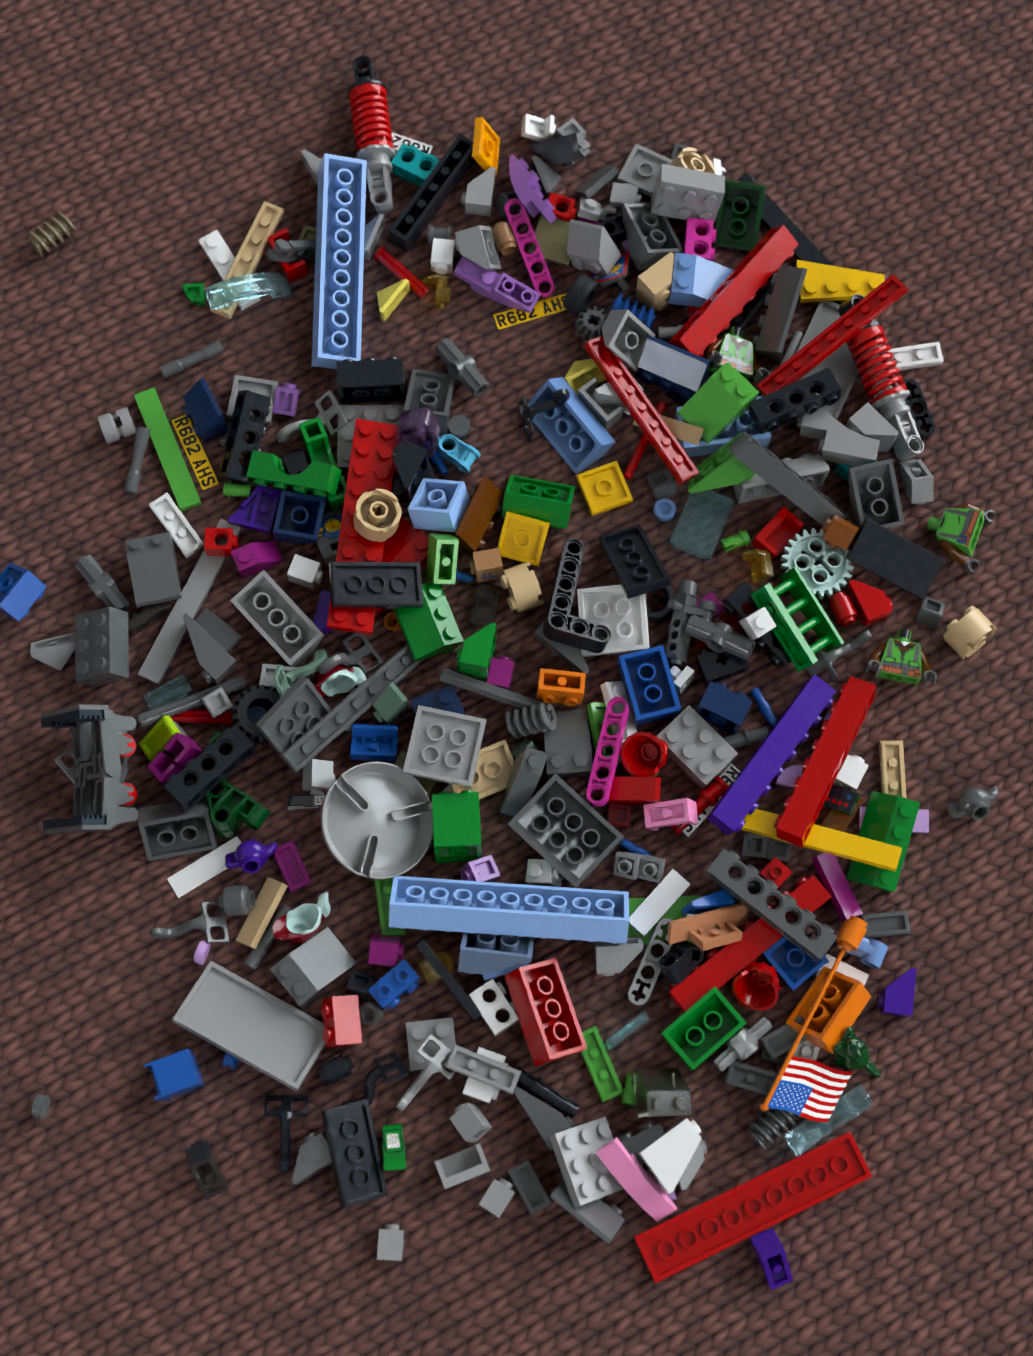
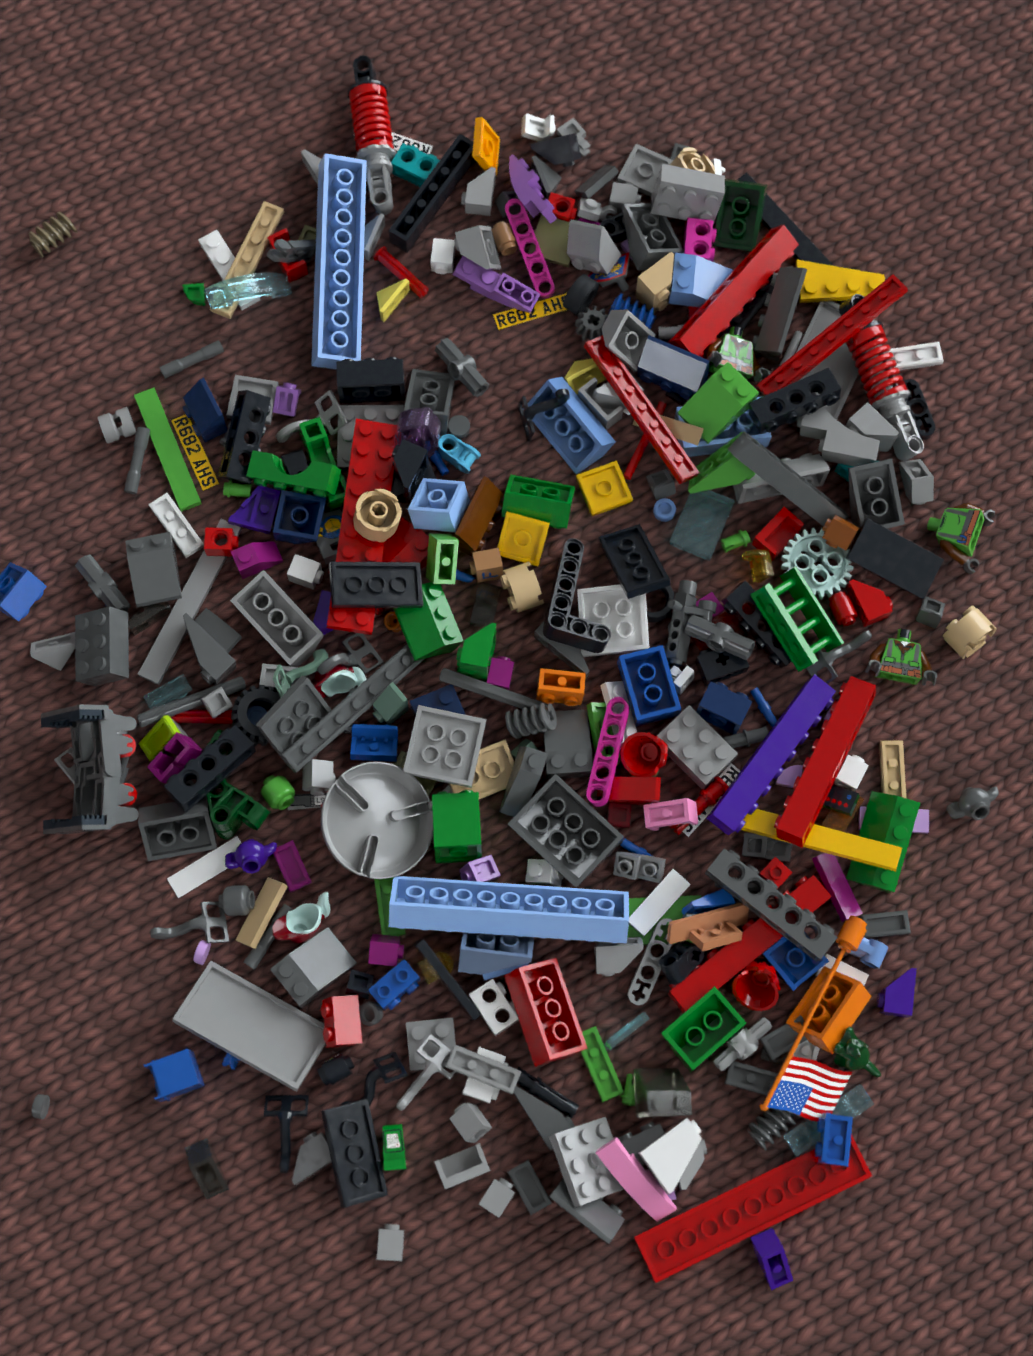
clear yellow plate [422,275,451,309] -> none
dark grey bush [428,225,451,244] -> none
white brick [739,607,776,640] -> none
none -> bright green head [261,775,295,810]
none -> blue bracket [815,1112,853,1167]

